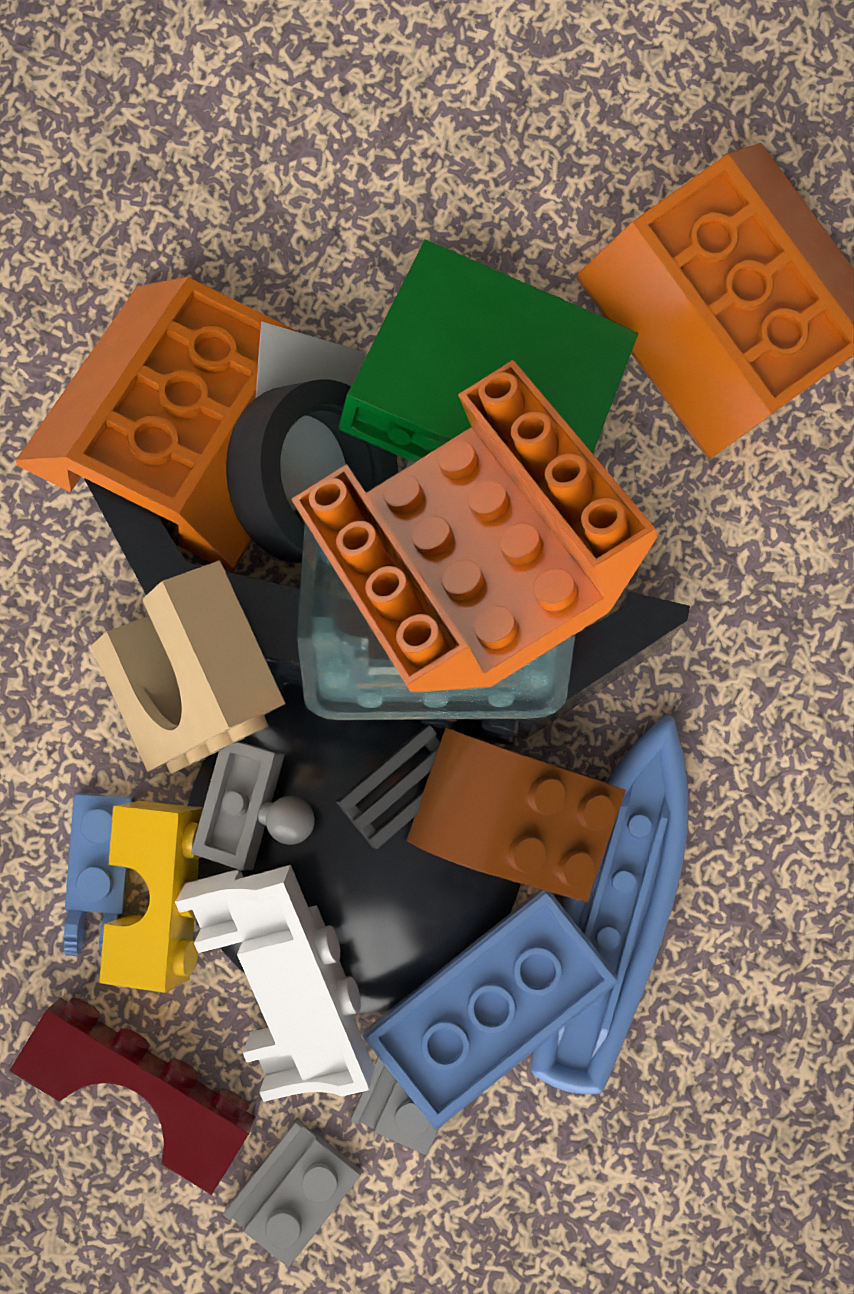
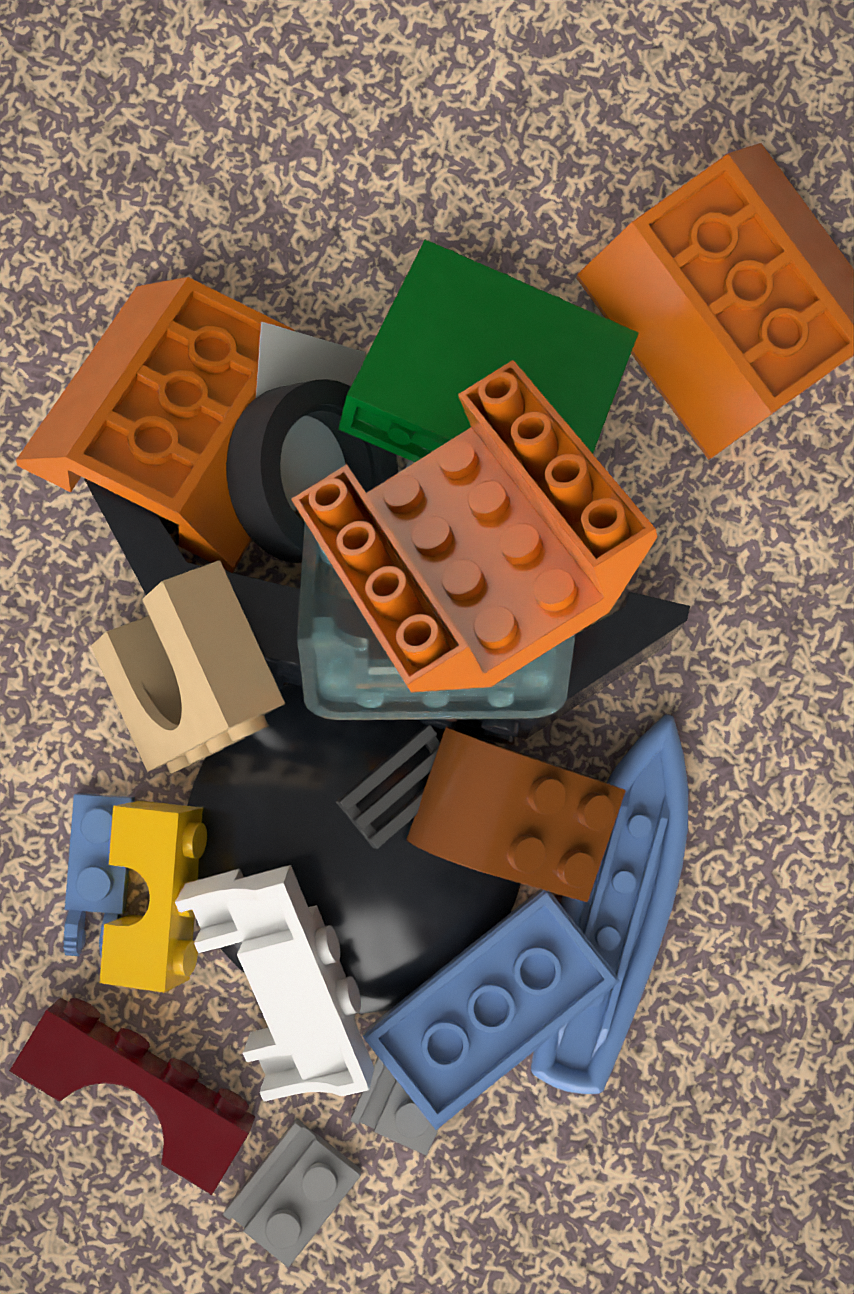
light grey plate [191,741,315,871] -> none

